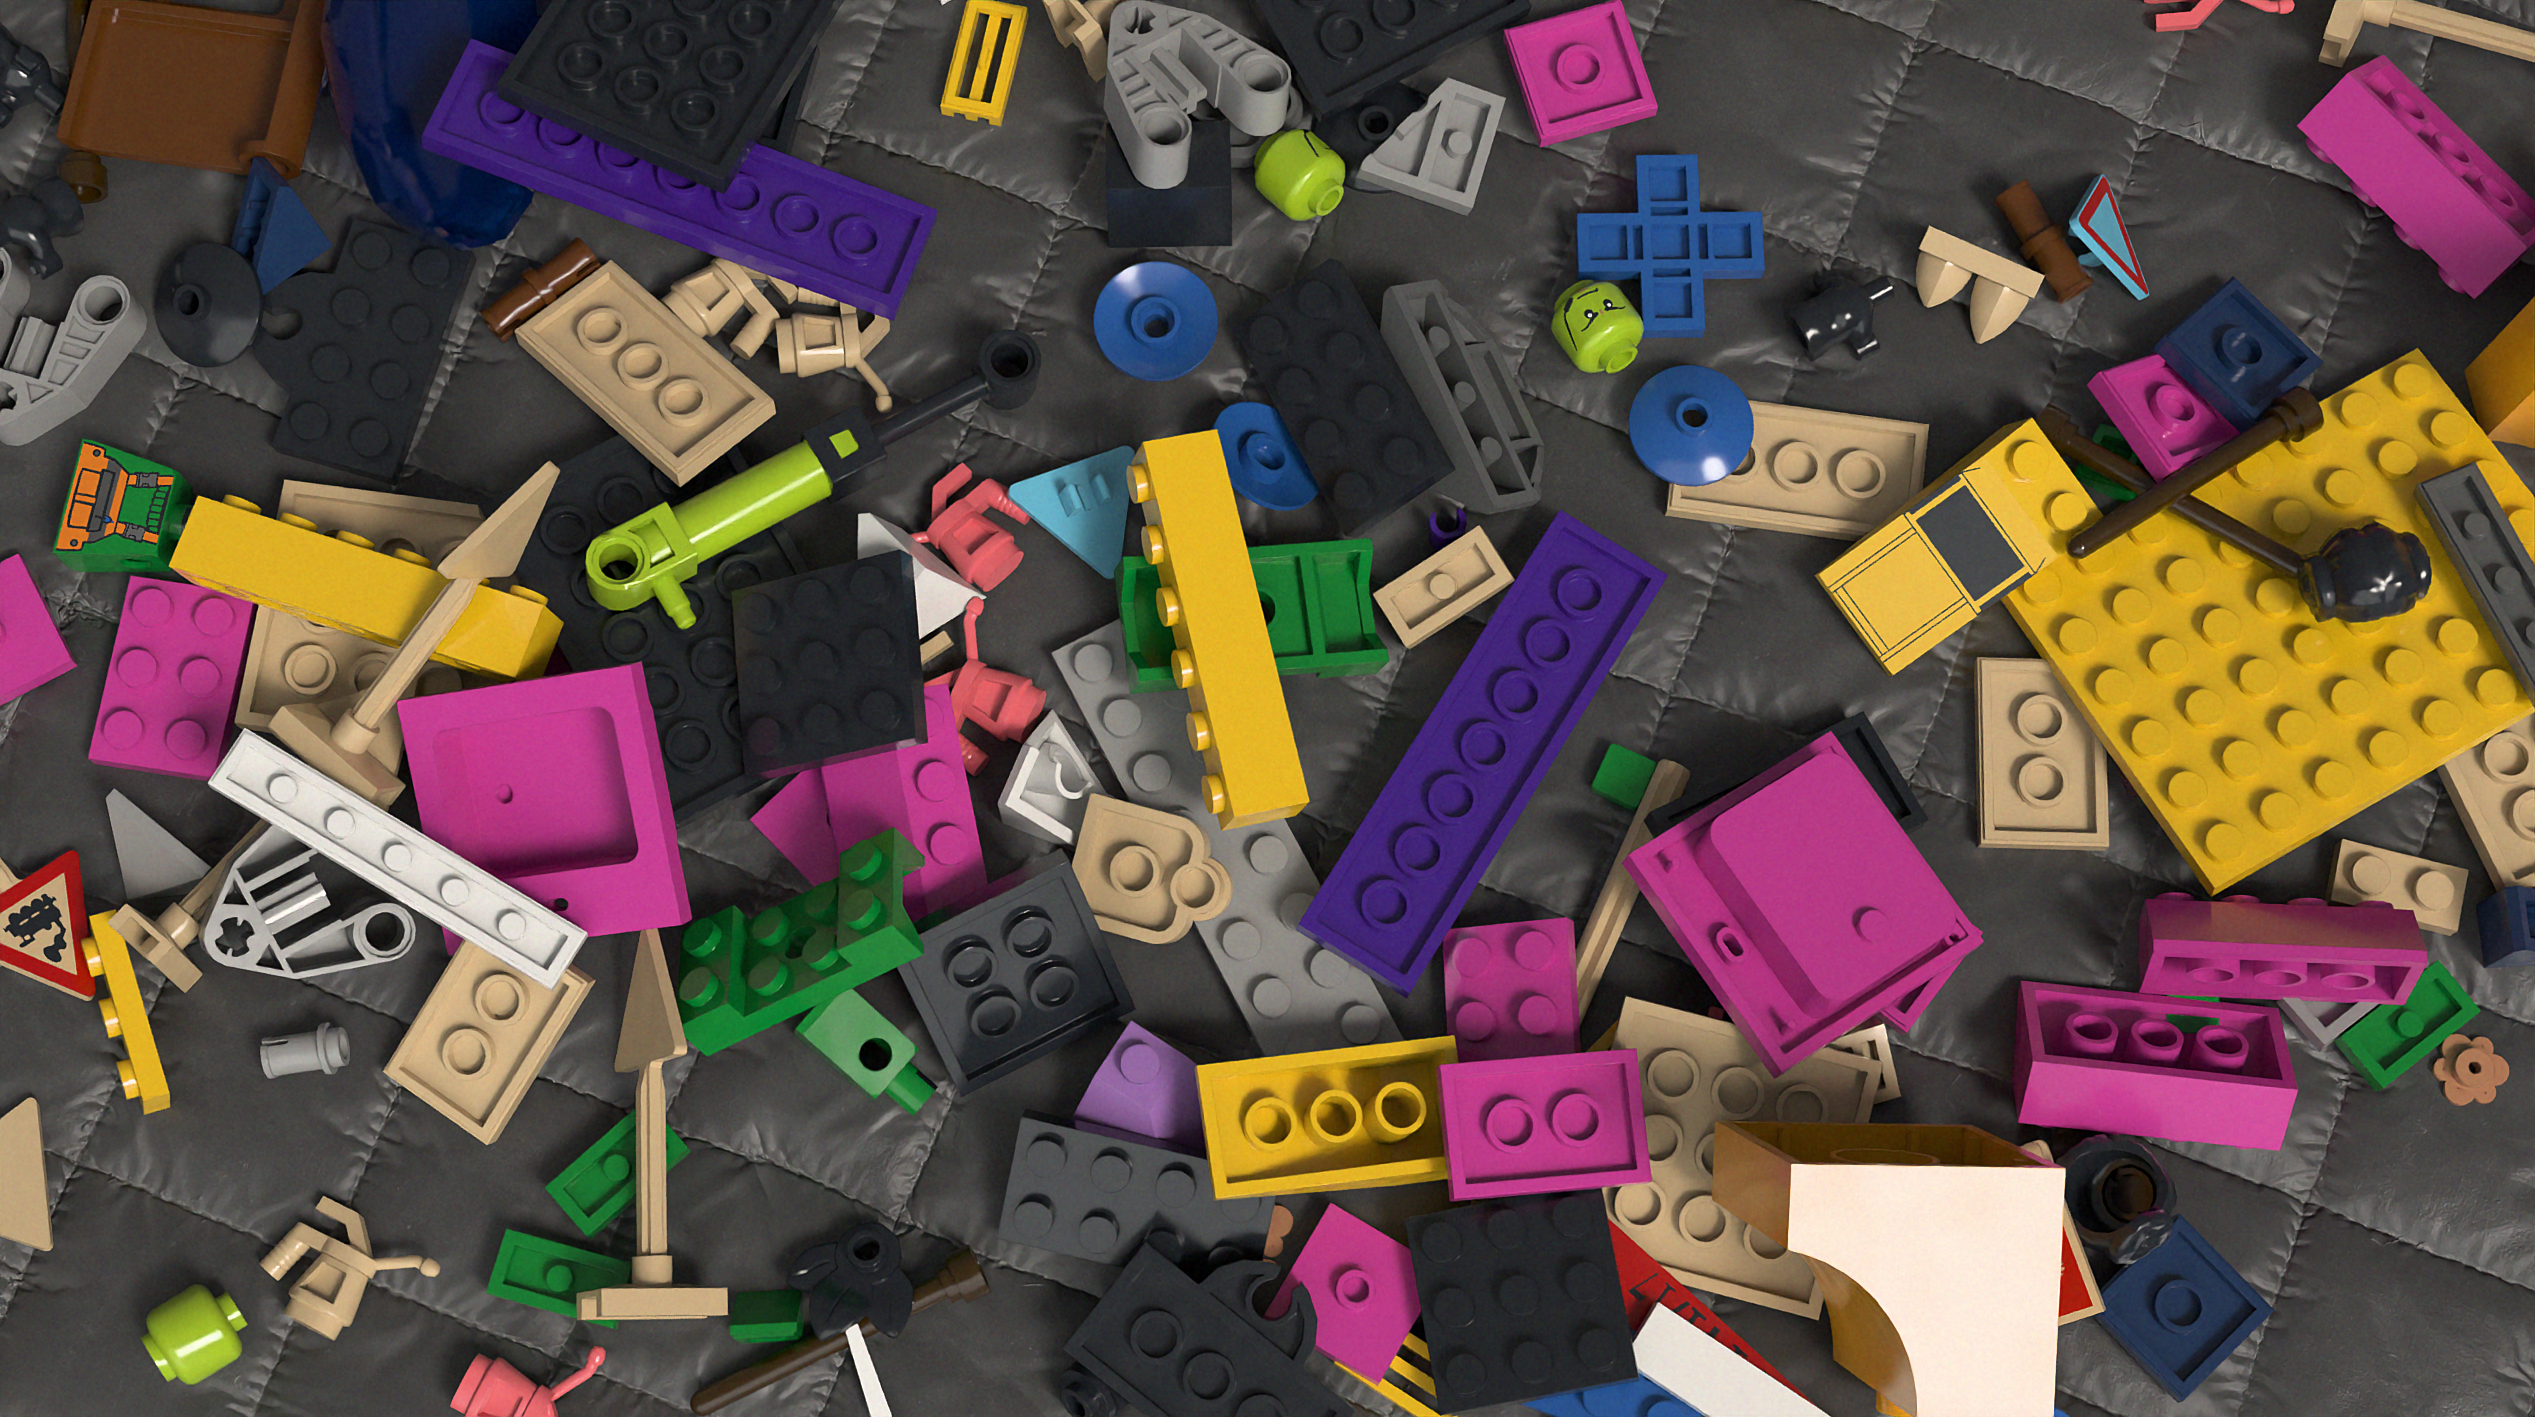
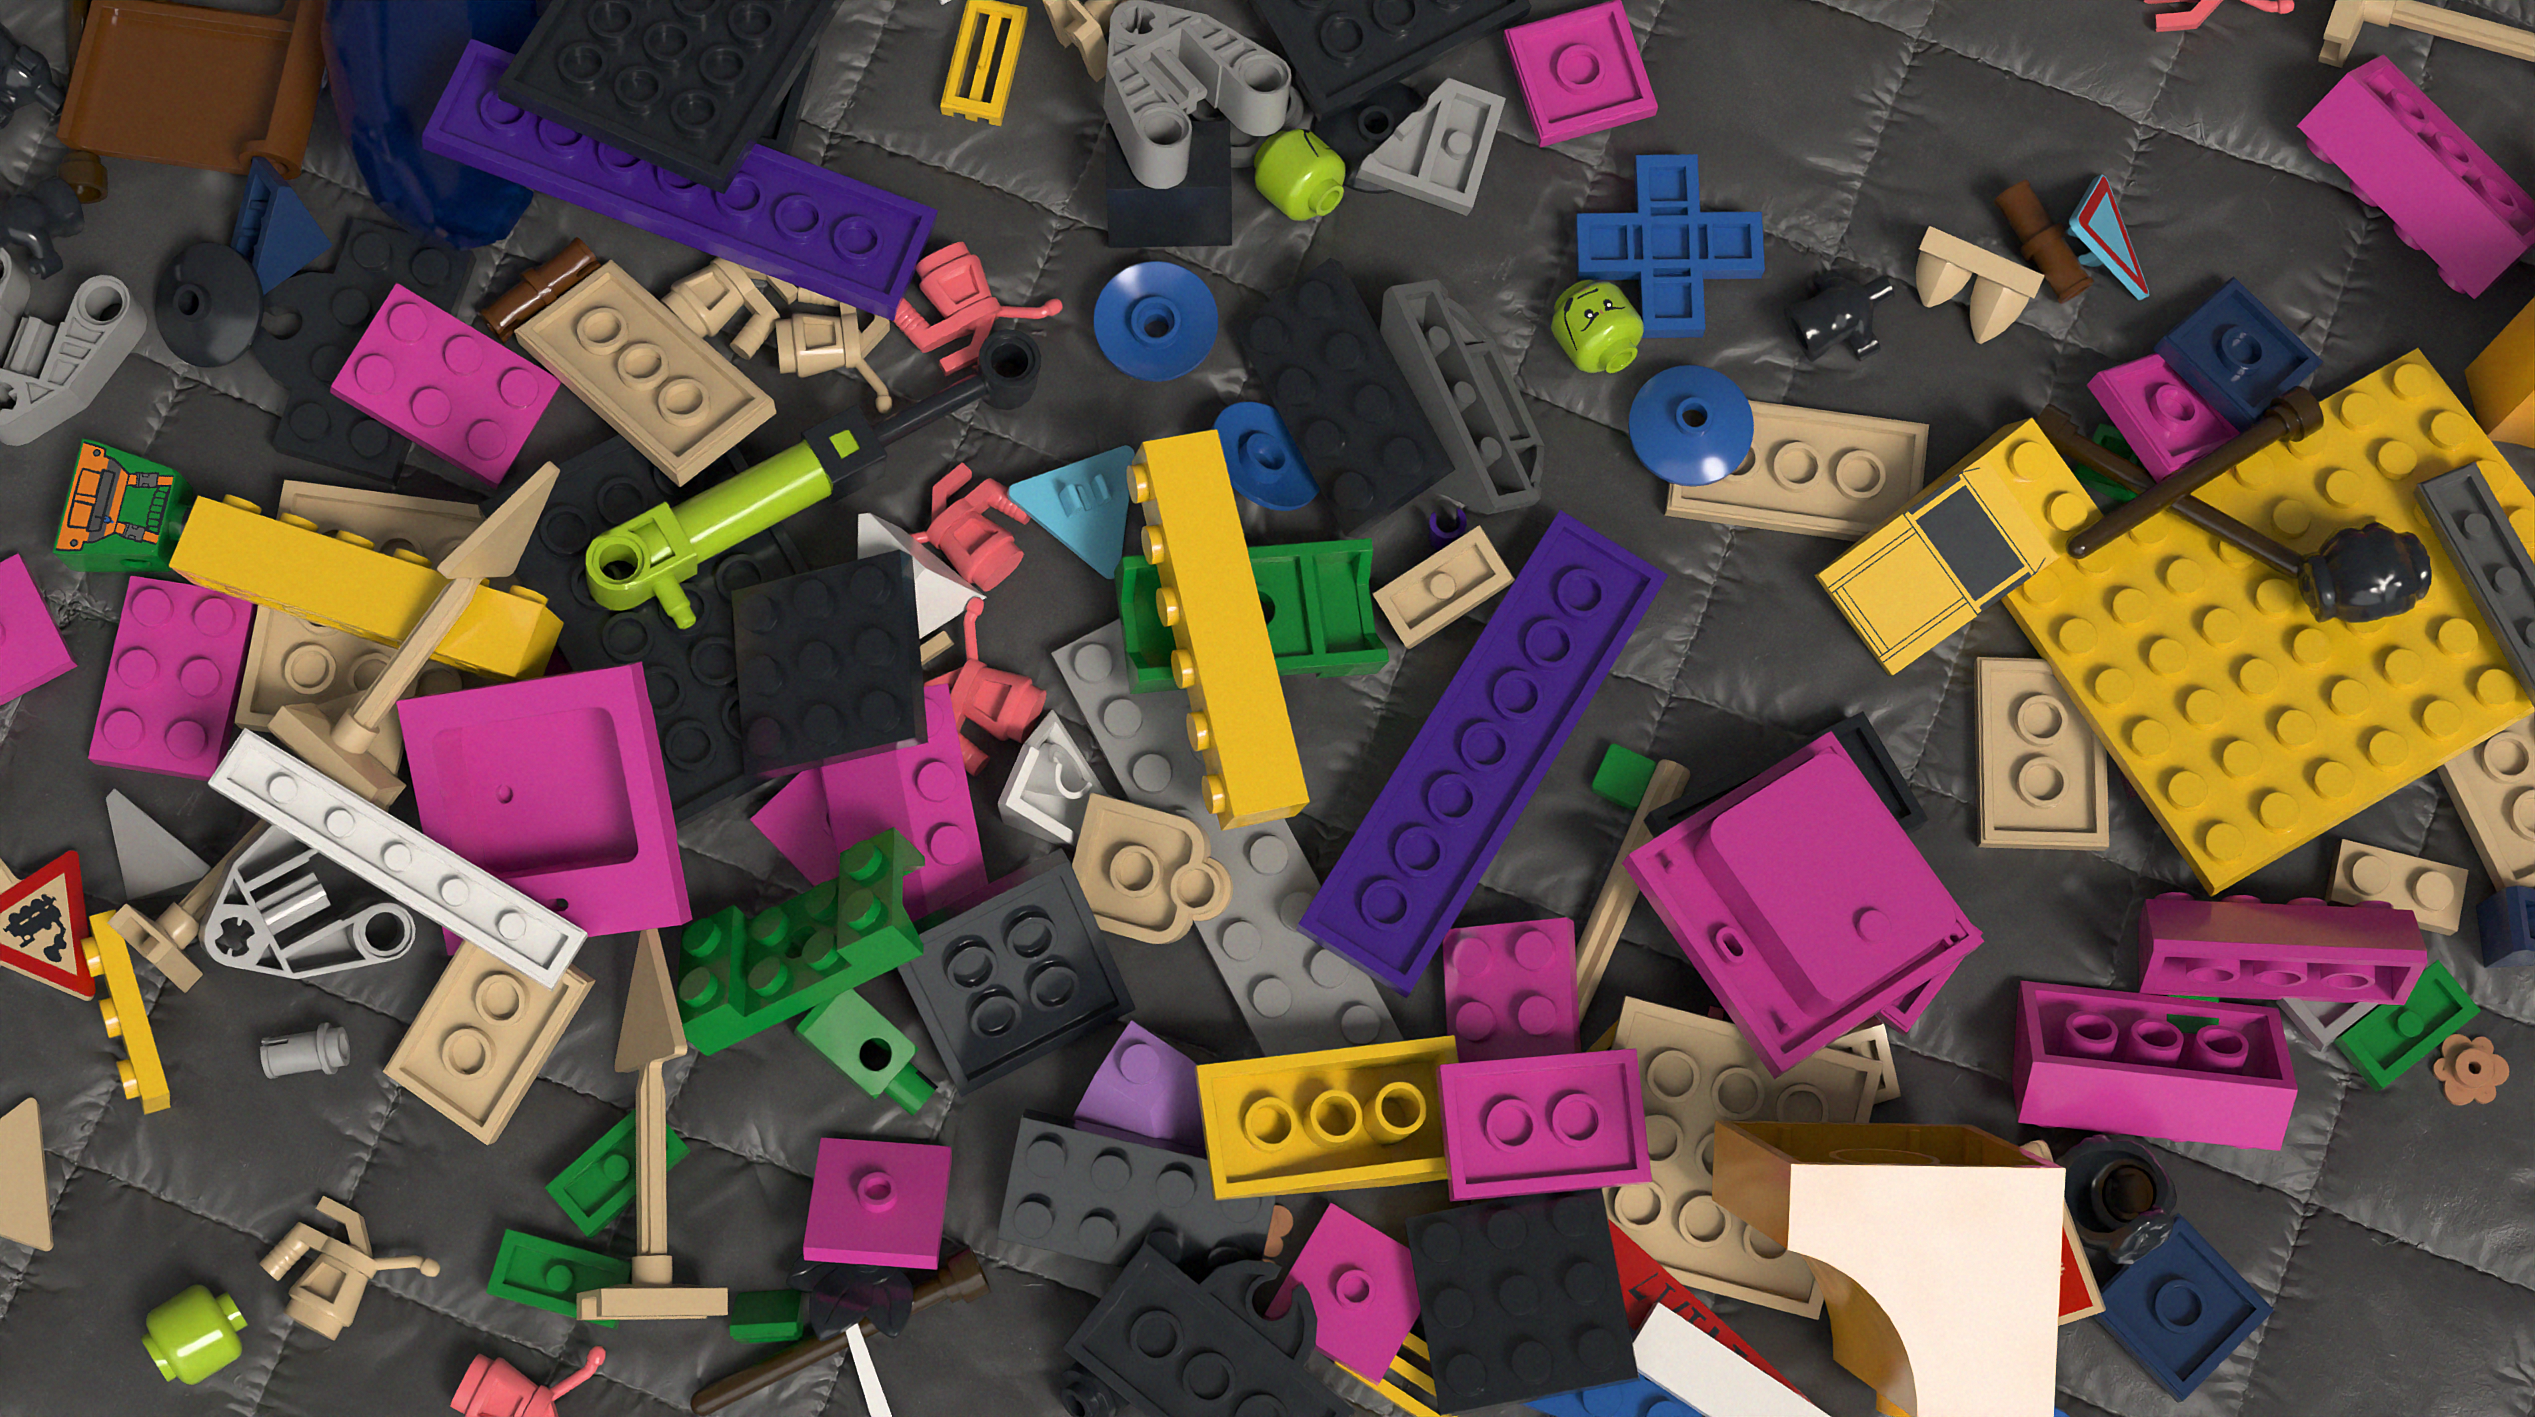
none -> dark pink plate [330,283,562,490]
none -> dark pink plate [803,1137,952,1269]
none -> coral piece [893,242,1063,377]

